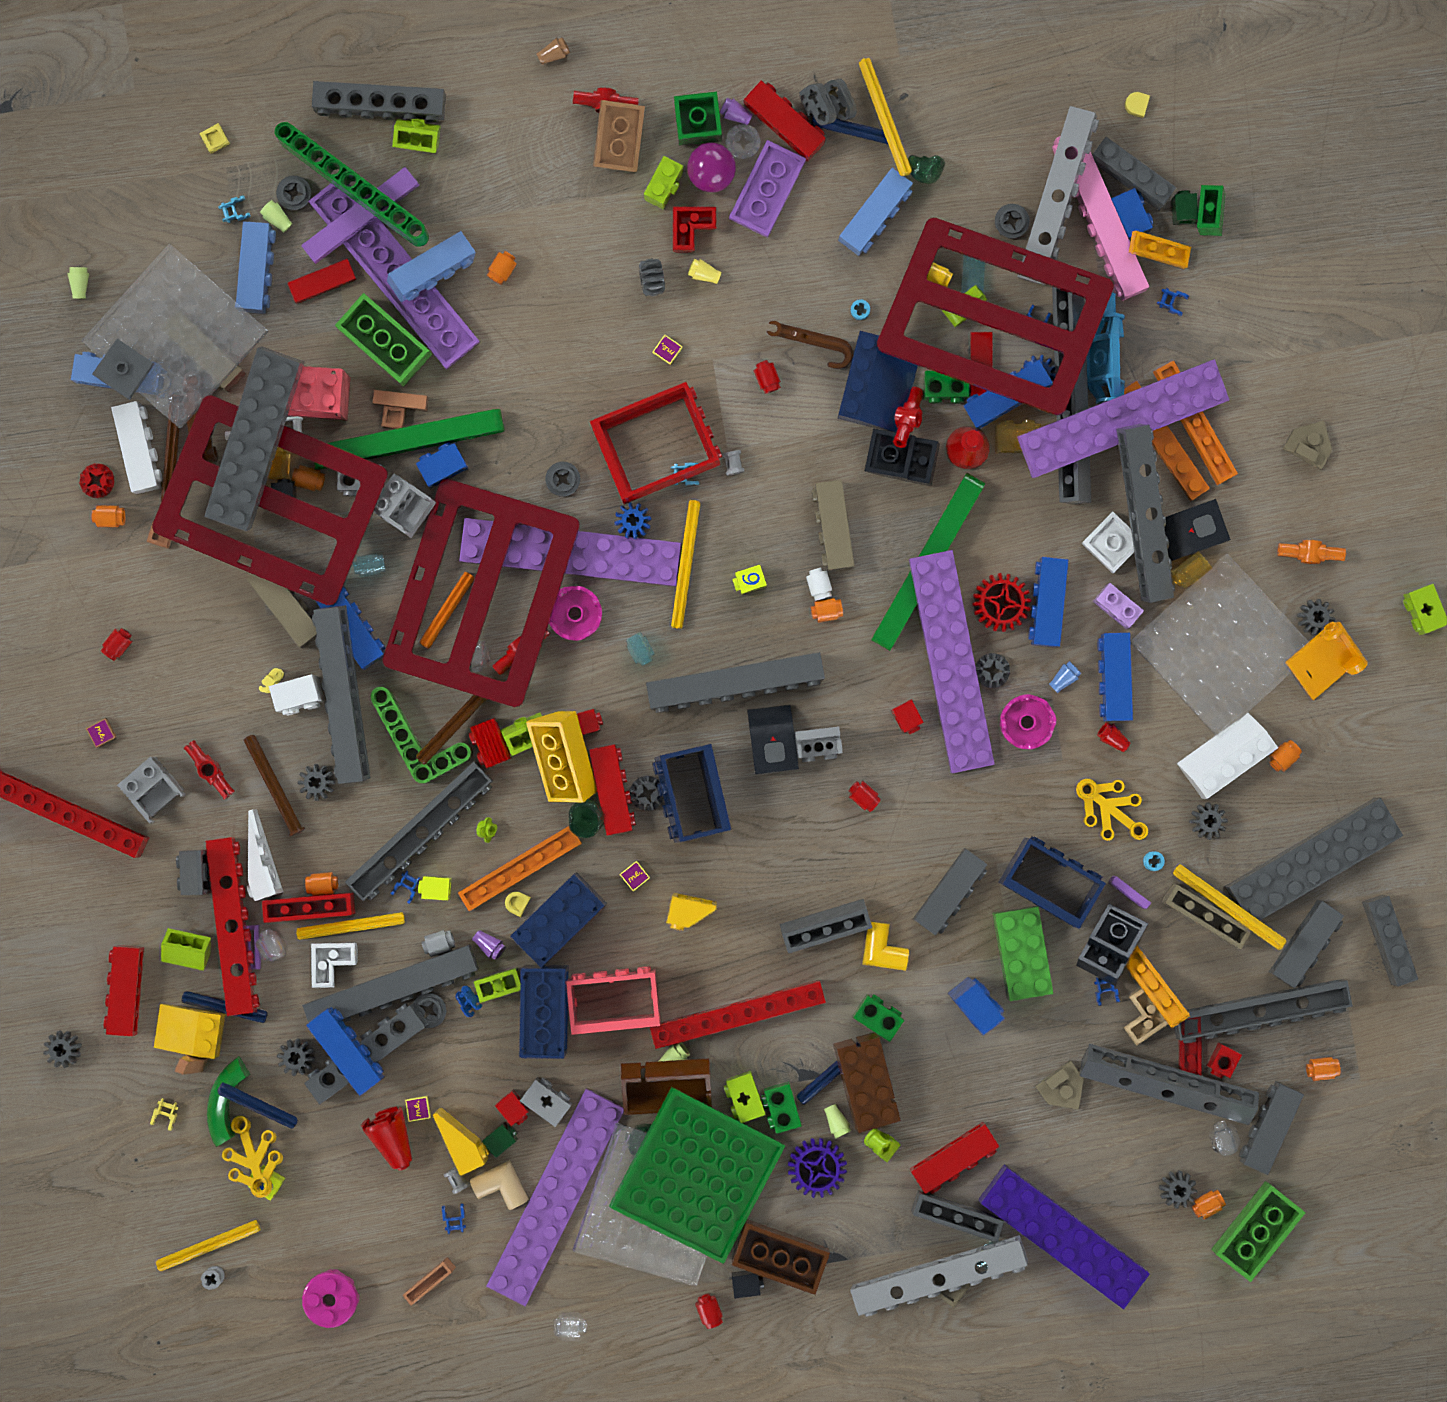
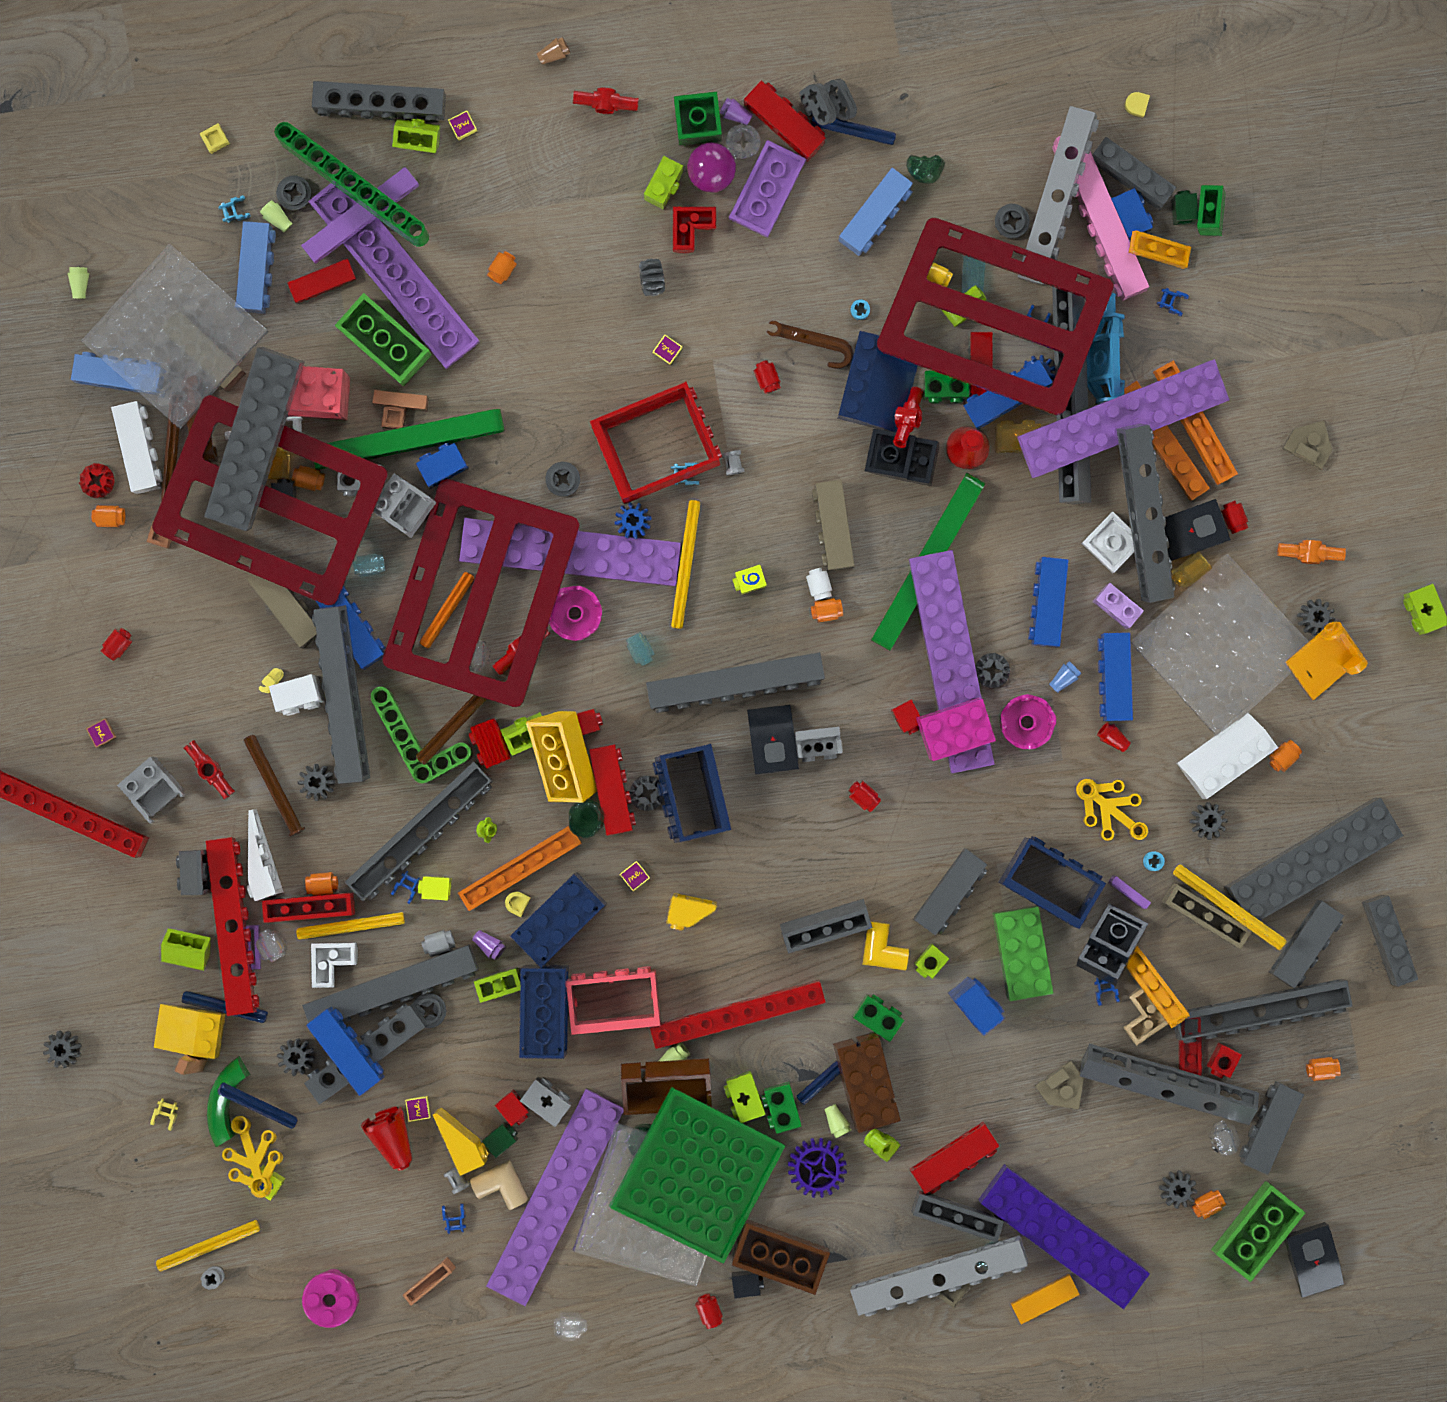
dark grey plate [92,338,155,400] -> none
red brick [103,945,144,1037] -> none
medium blue brick [387,231,476,303] -> none
blue piece [455,986,483,1018] -> none
medium nougat plate [593,100,645,172] -> none
light yellow cone [688,259,721,284] -> none
yellow axle [859,58,912,176] -> none
red gear [972,573,1031,632] -> none
none -> magenta tile [448,111,477,141]
none -> lime brick [914,944,949,979]
none -> dark pink brick [916,697,996,761]
none -> light orange tile [1010,1274,1080,1324]
none -> red brick [1221,500,1249,534]
none -> black slope [1284,1222,1344,1298]

